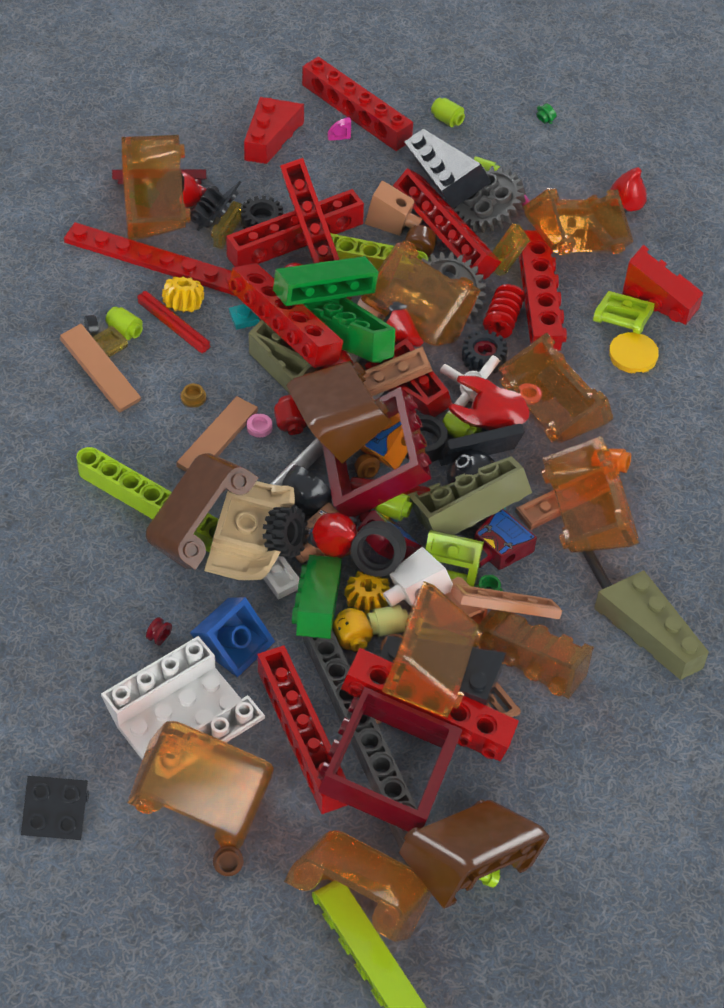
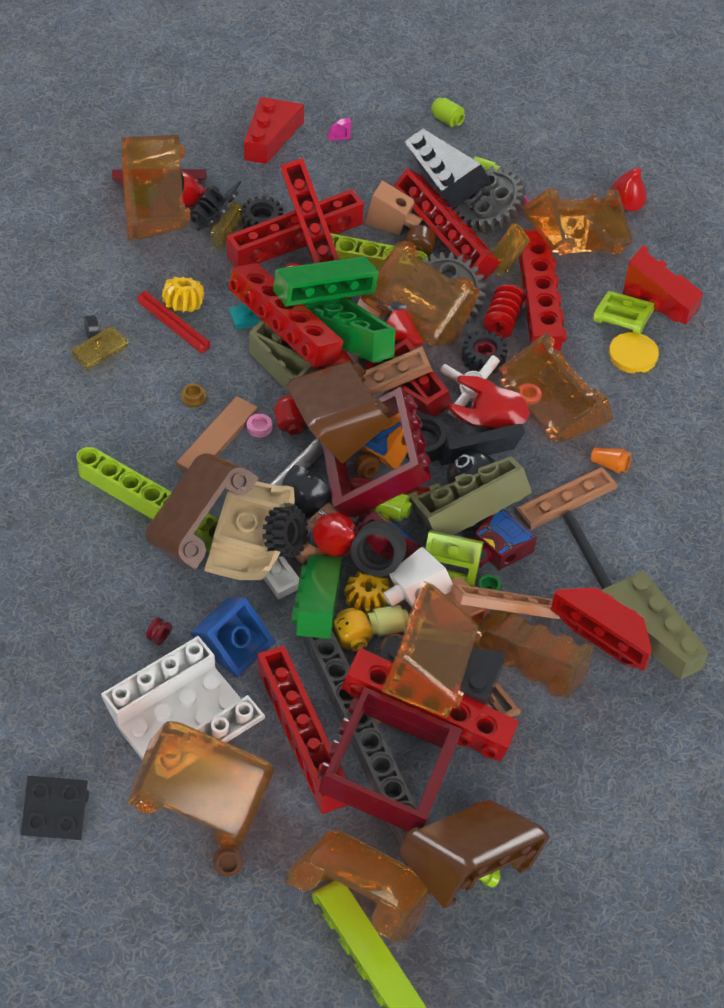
nougat tile [60,324,141,413] -> none
red plate [64,222,236,296] -> none
lime brick [105,306,143,340] -> none
red brick [302,56,413,151] -> none
lime brick [442,412,482,438] -> none
green plate [536,103,557,124] -> none
clear orange windscreen [541,436,640,553] -> none
none -> red wedge [550,588,652,671]

